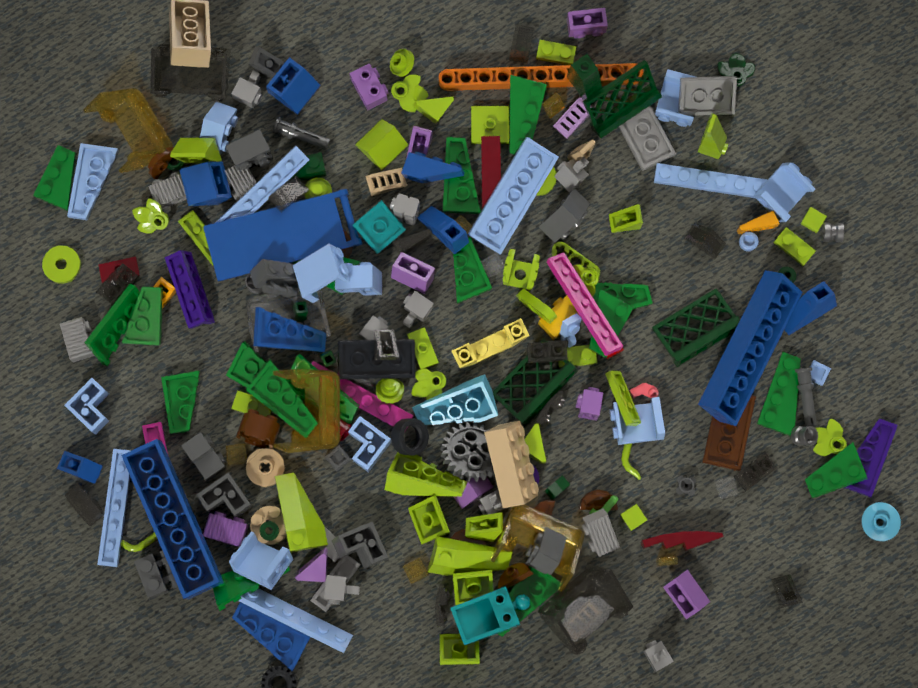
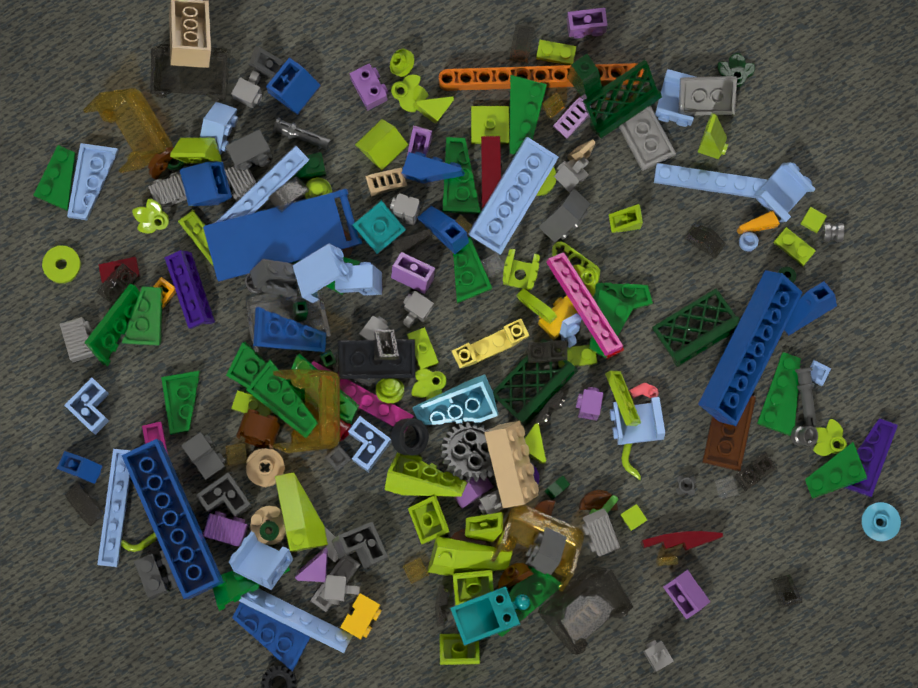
none -> yellow brick [340,593,382,640]

